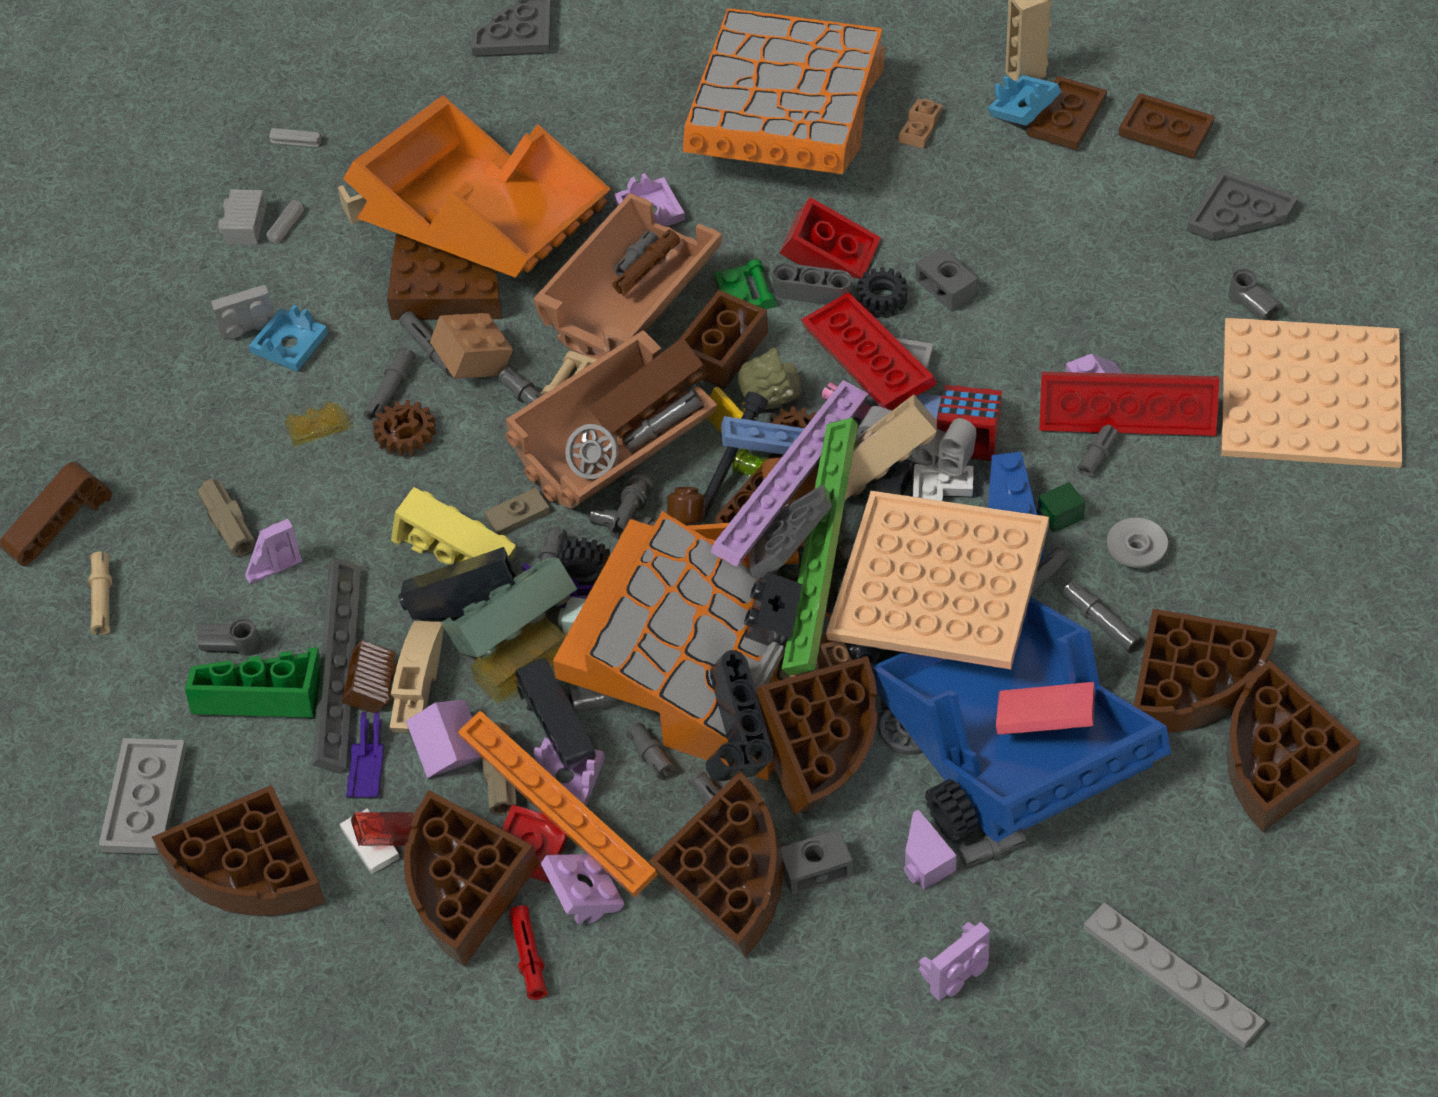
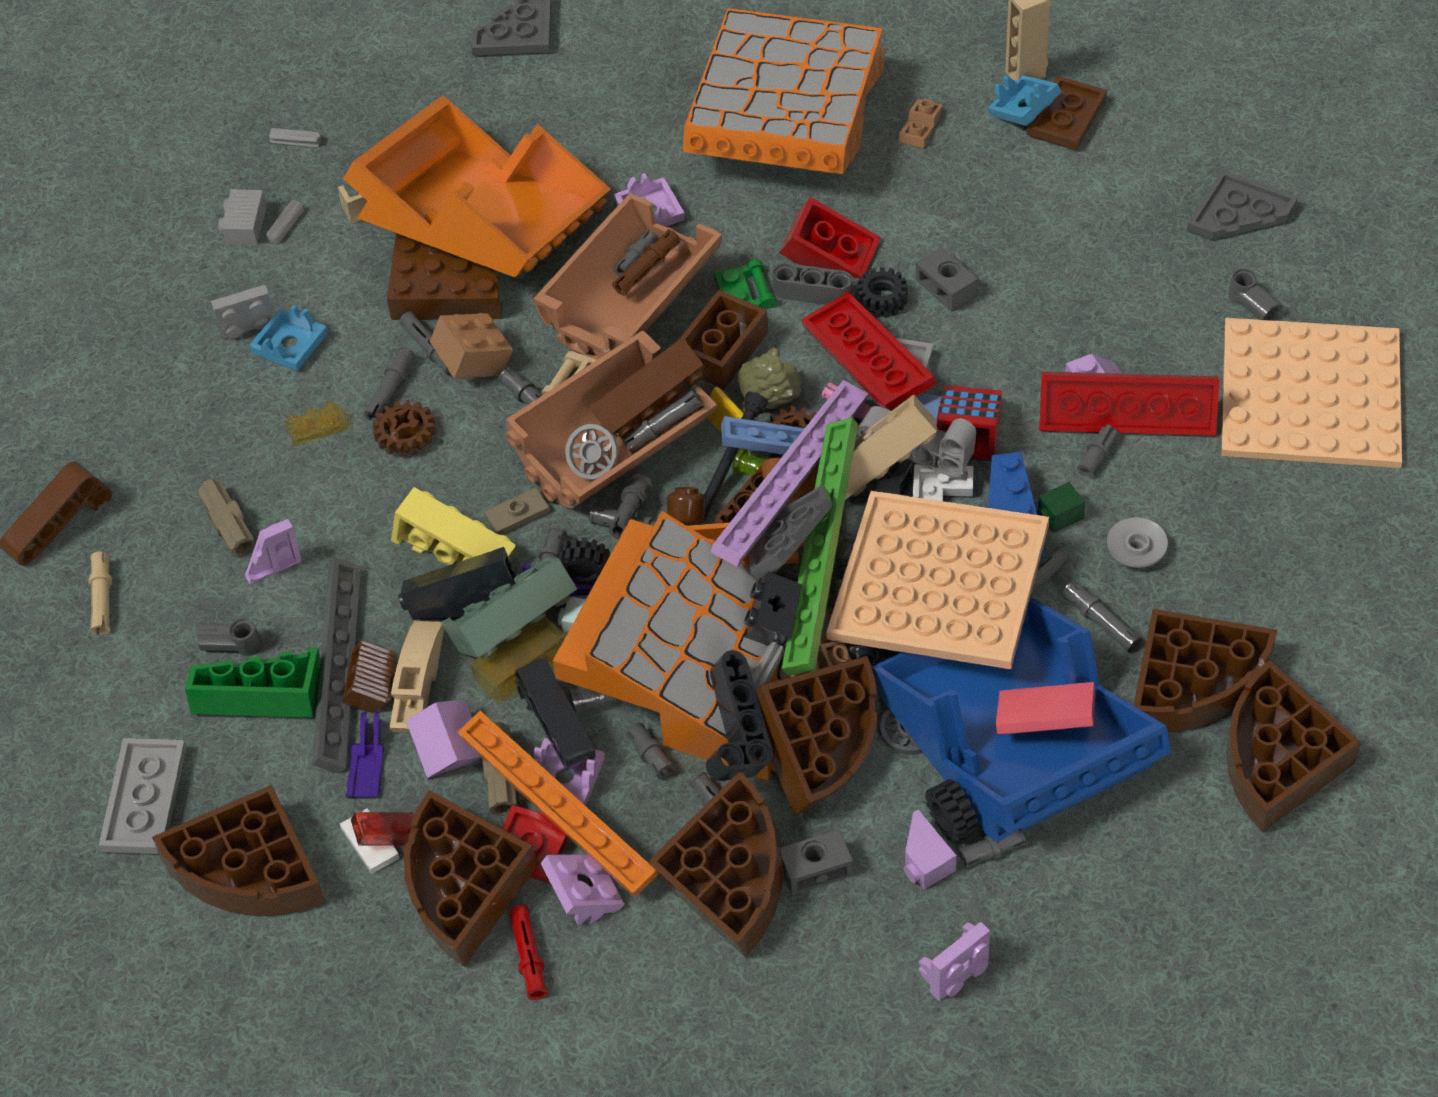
light grey plate [1083,902,1266,1048] -> none
reddish brown plate [1119,93,1215,159] -> none

